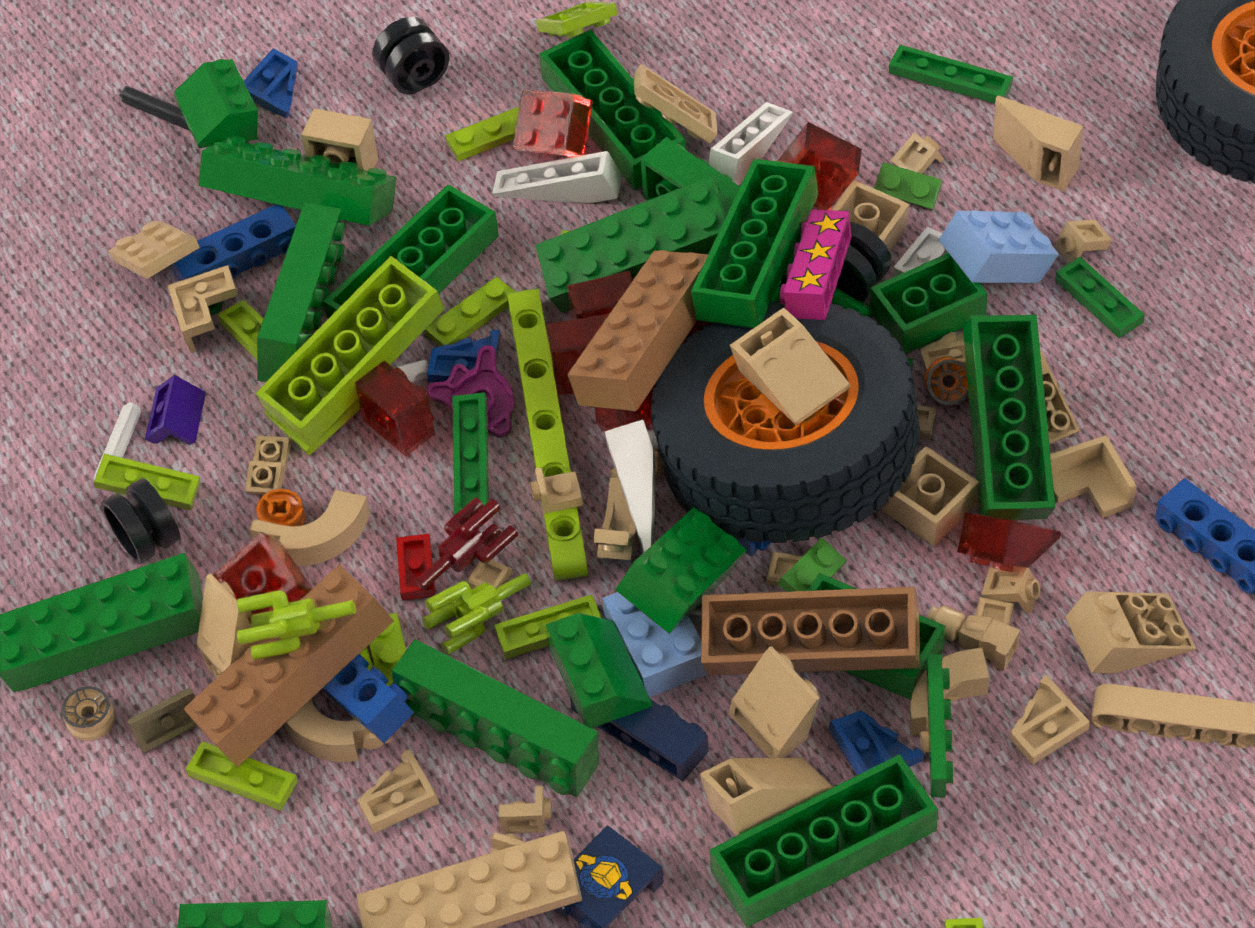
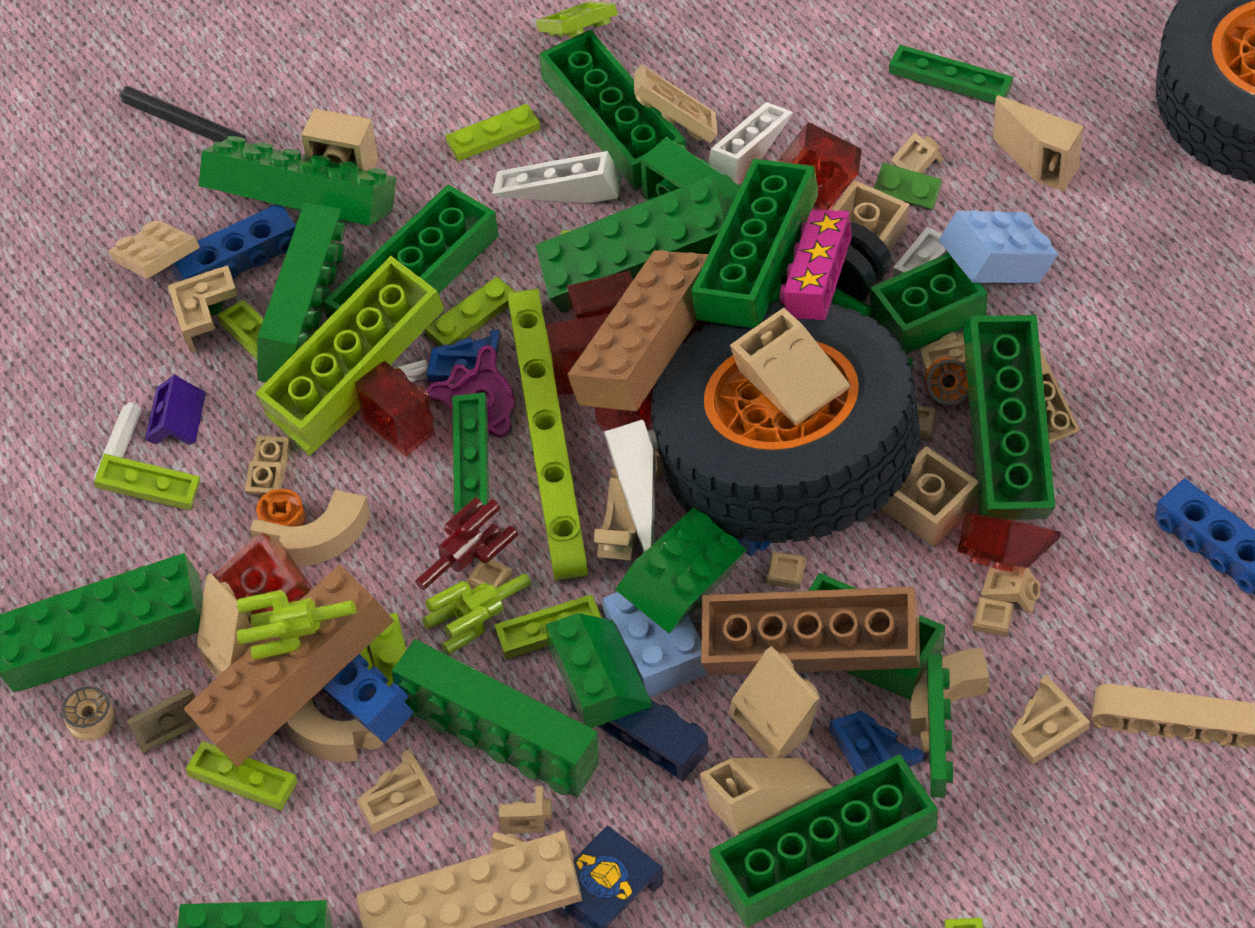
black wheel [101,477,181,564] -> none
green slope [174,59,258,148] -> none
blue wing [244,48,298,118] -> none
black wheel [372,16,450,95] -> none
red plate [396,533,435,601] -> none
clear red brick [512,89,593,159] -> none
tan bracket [530,467,583,514] -> none
bright green plate [777,538,847,592] -> none
tan piece [927,605,1020,671] -> none
tan panel [1050,435,1136,518] -> none
tan bracket [1054,220,1112,264] -> none
green plate [1055,257,1145,338] -> none
tan slope [1065,591,1196,673] -> none

